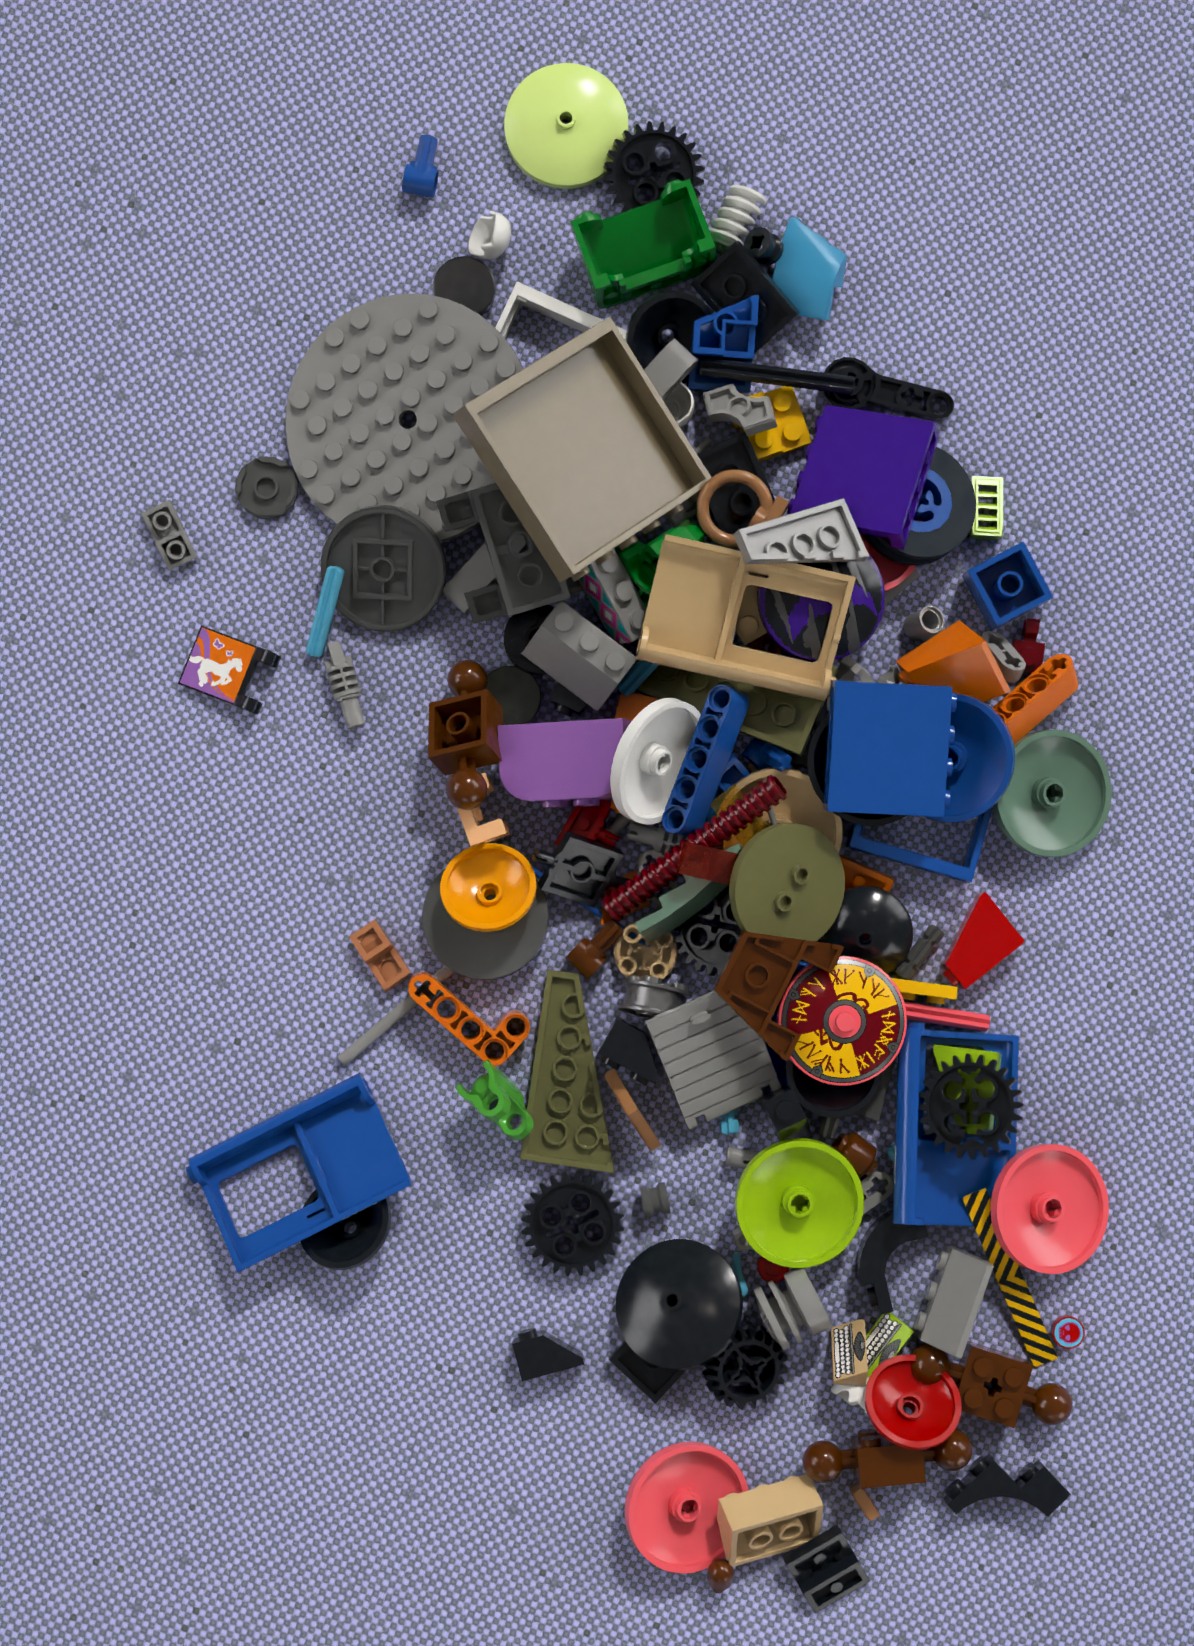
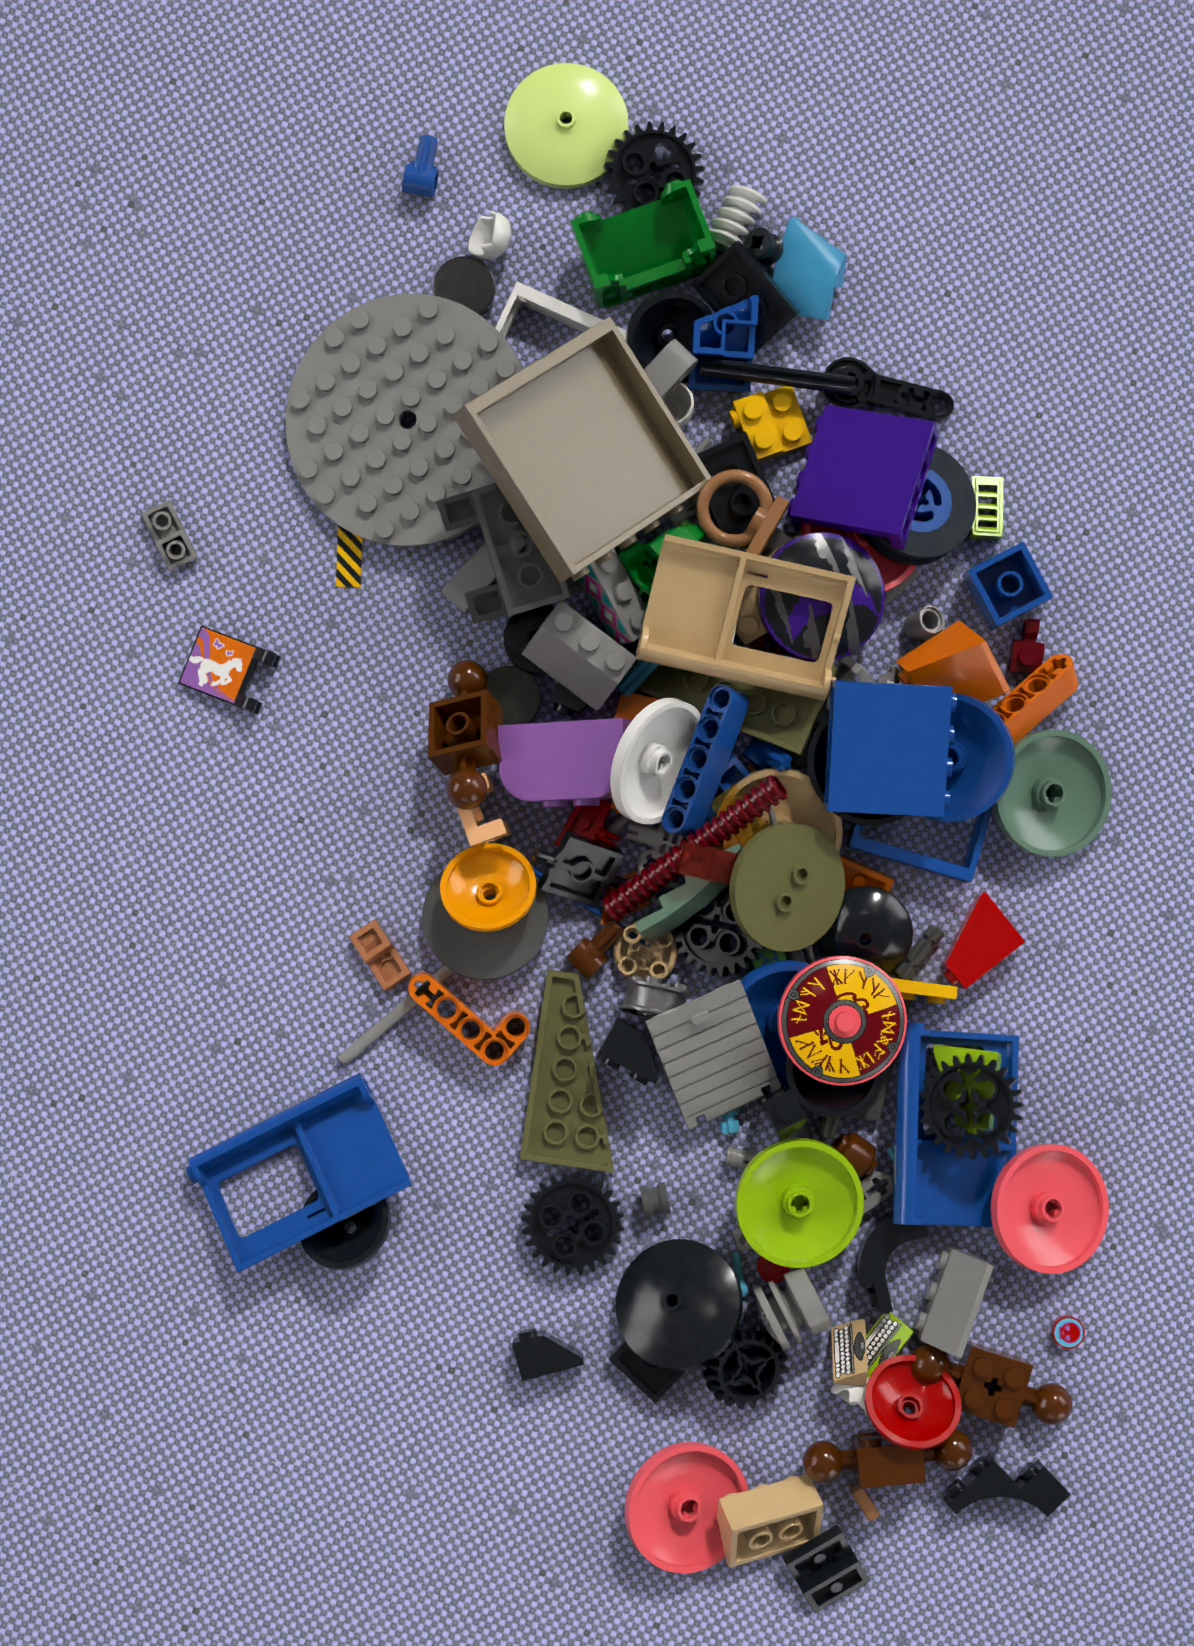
dark grey tile [235,456,298,520] -> none
medium azure axle [306,566,345,657] -> none
dark grey plate [320,505,447,632] -> none
light grey hinge [324,641,365,729] -> none
bright green piece [455,1060,534,1141] -> none
medium nougat tile [604,1068,661,1151] -> none
light grey tile [703,383,778,436] -> none
reddish brown cylinder [707,1559,734,1593] -> none
reddish brown wing [713,931,844,1061] -> none
light grey wing [733,498,869,564] -> none
coral axle [904,1001,990,1032] -> none
sticker [962,1188,1058,1368] -> none
light grey beam [981,631,1026,682] -> none

